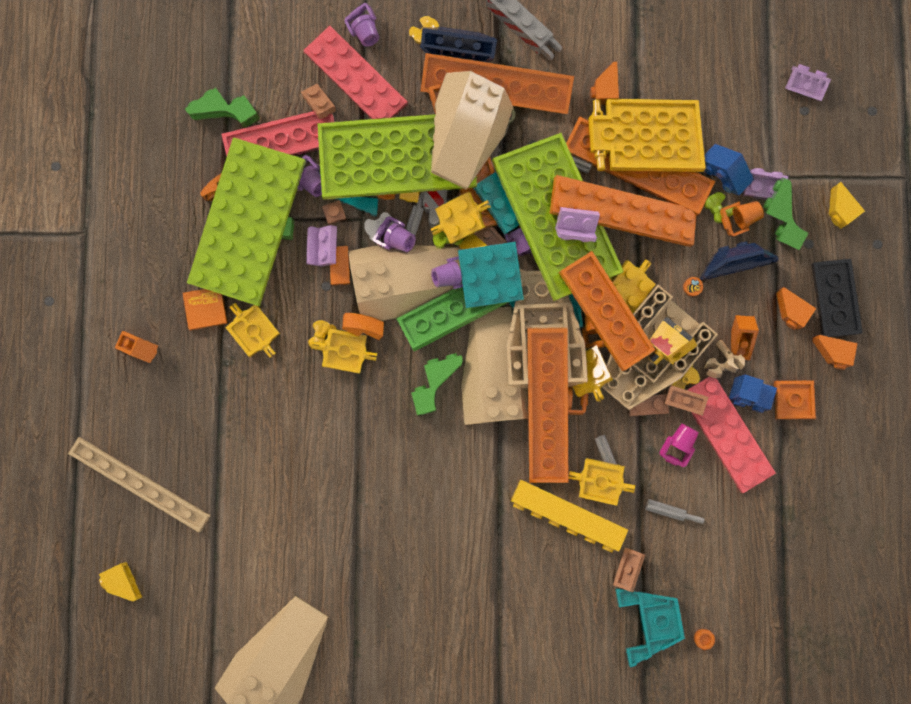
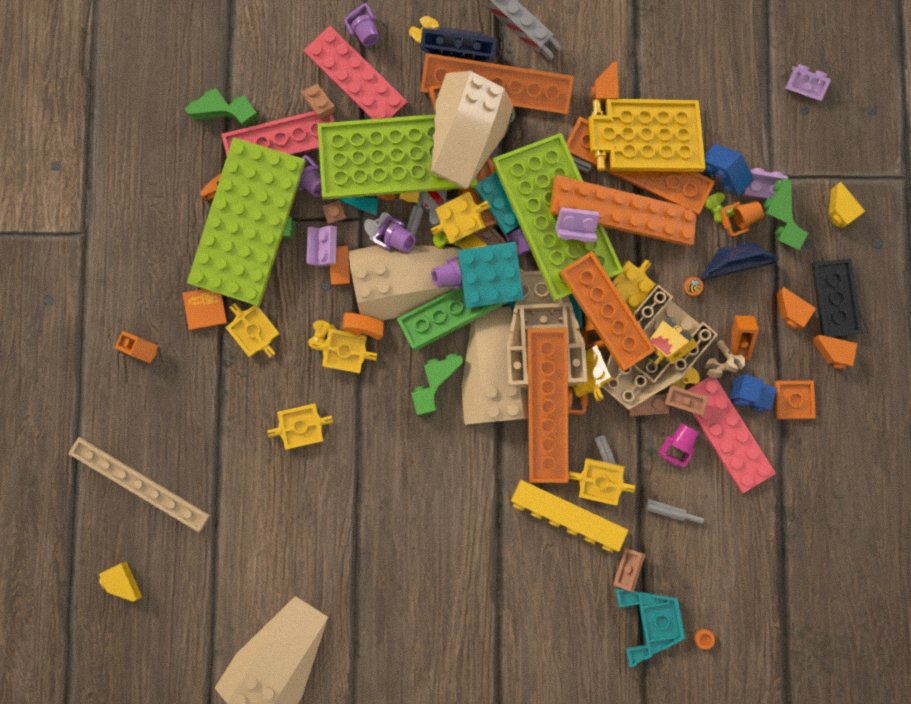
none -> yellow plate [267,403,334,450]

